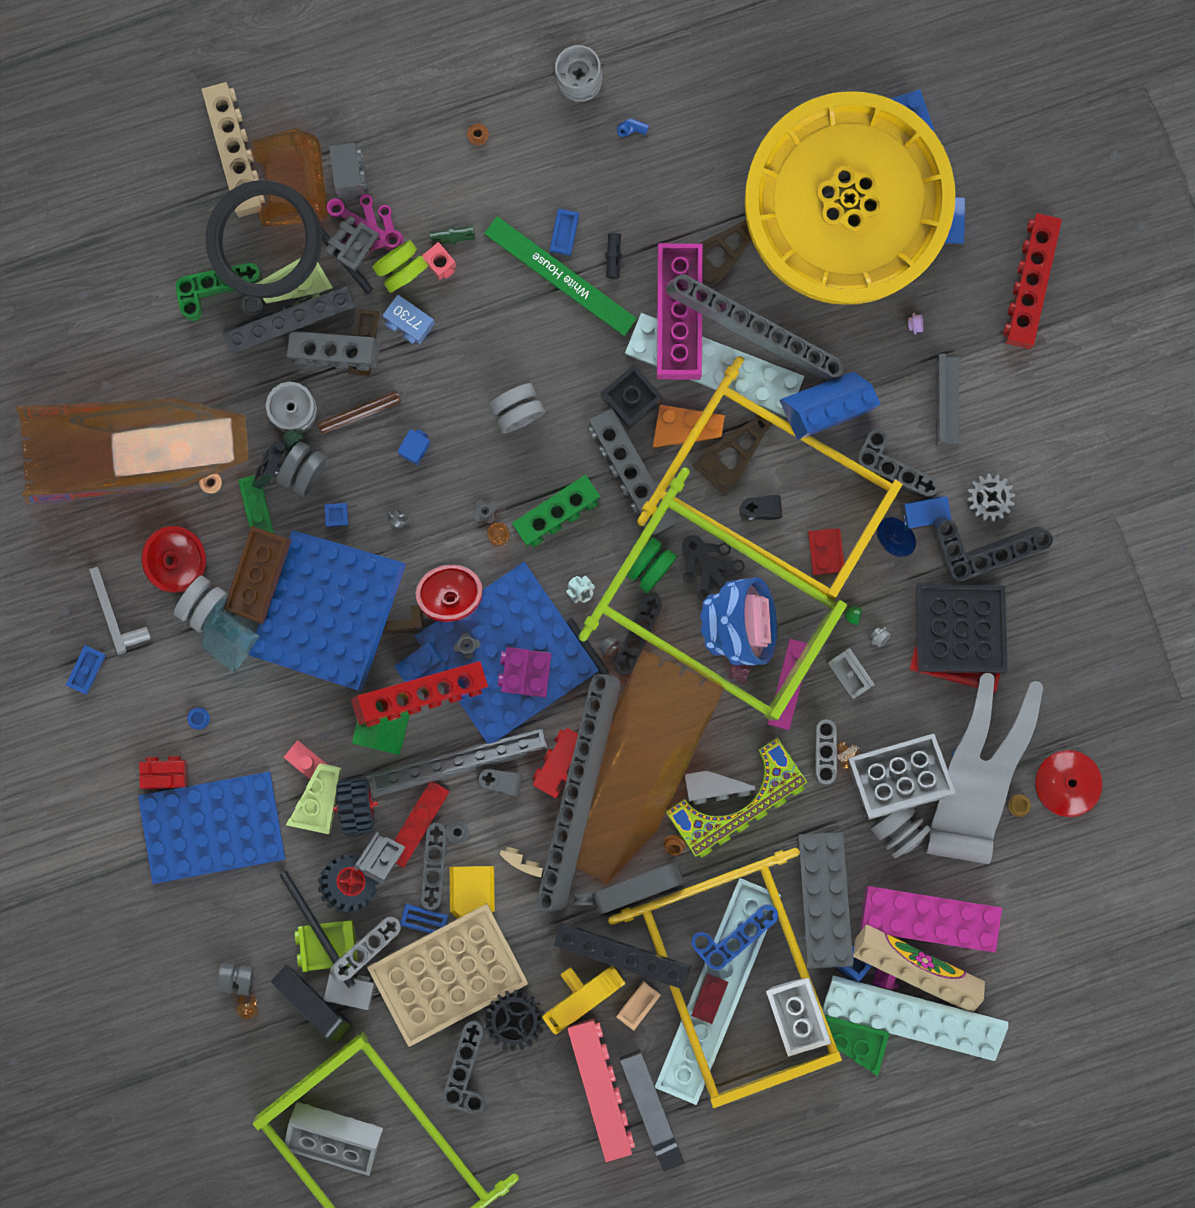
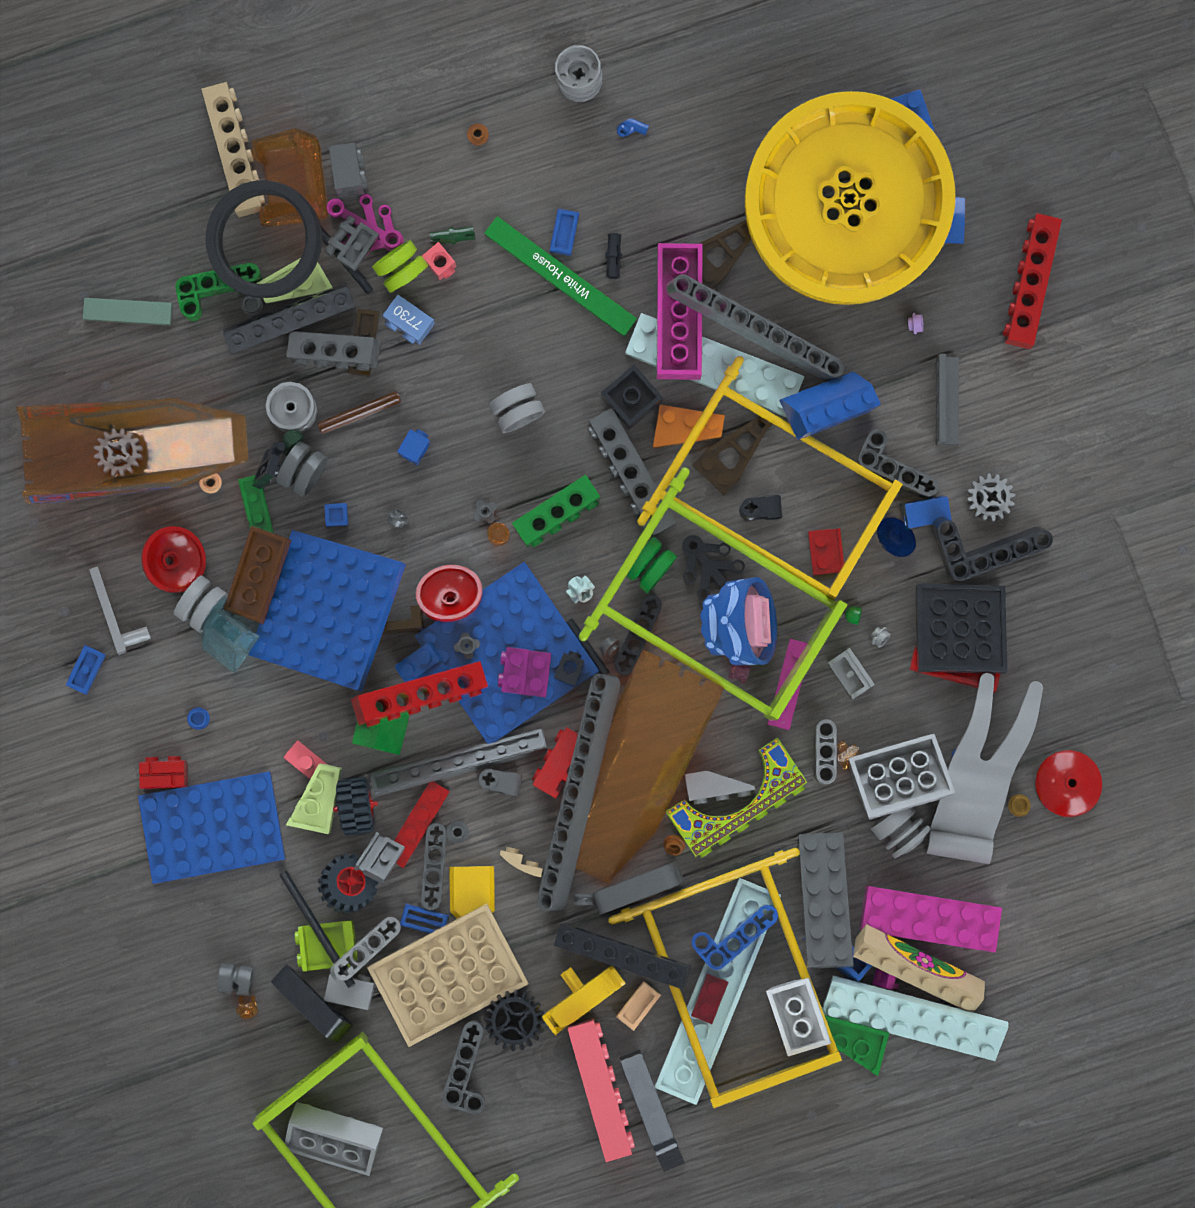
none -> sand green tile [83,298,173,326]
none -> light grey gear [94,428,143,477]
none -> black brick [554,651,585,687]

